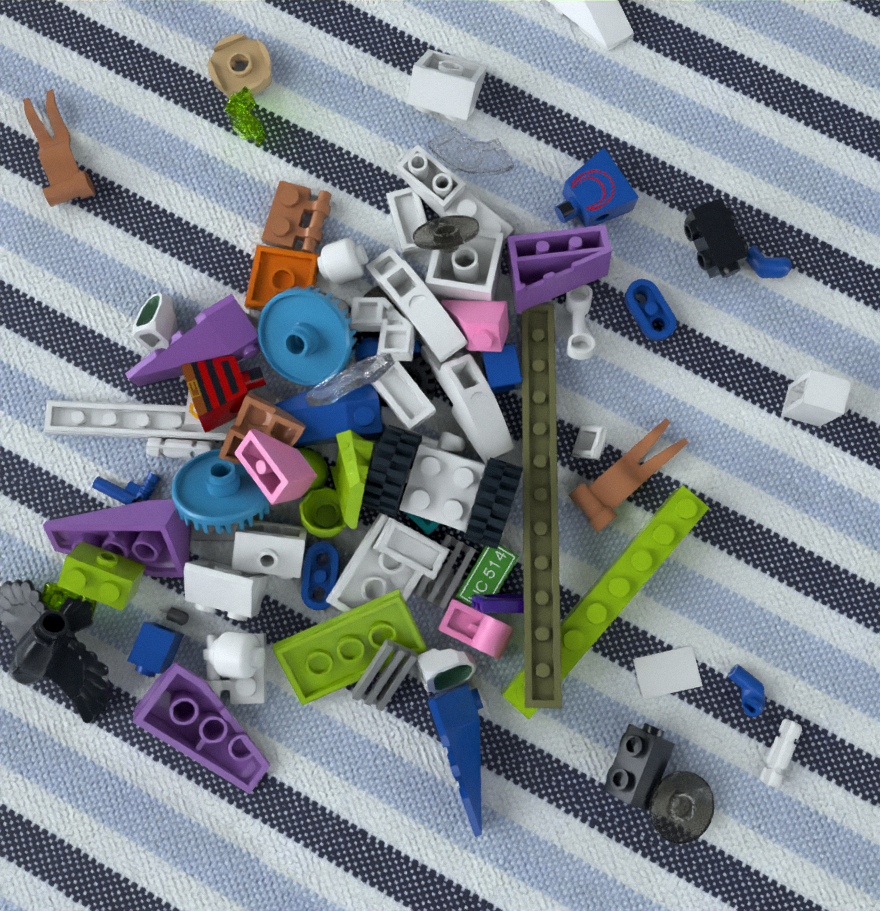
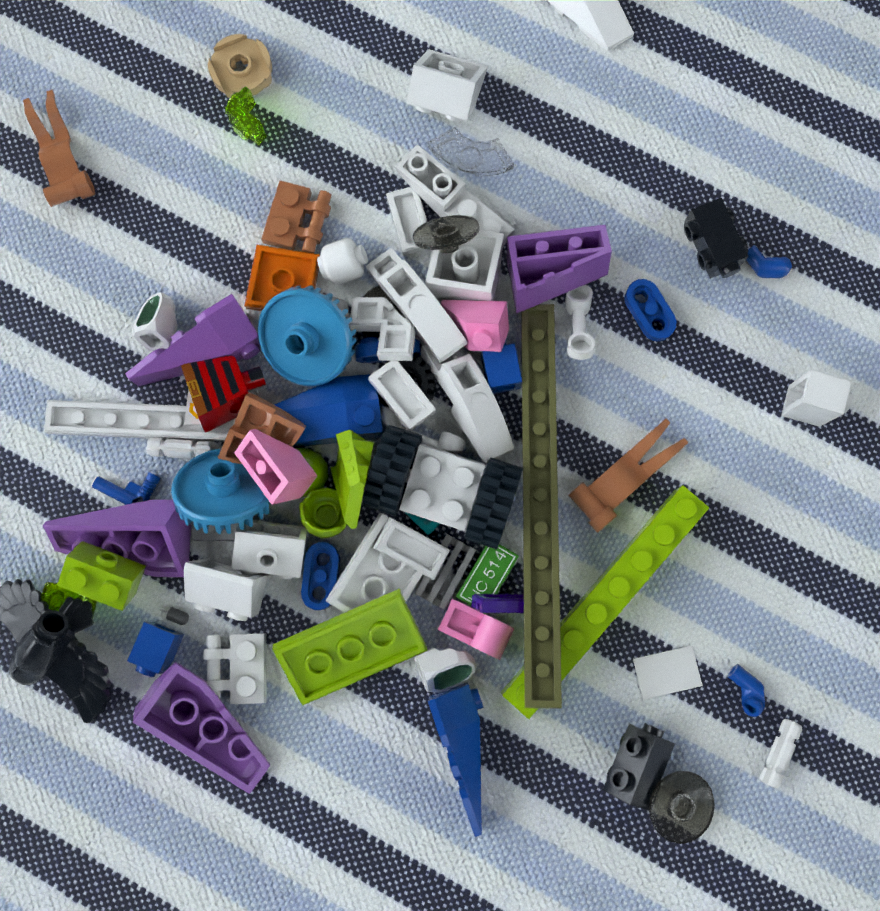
white head [209,631,265,679] -> none
clear tile [305,353,395,407] -> none
light grey tile [352,638,418,711] -> none
blue torso [555,148,639,227] -> none
white slope [571,425,608,460] -> none

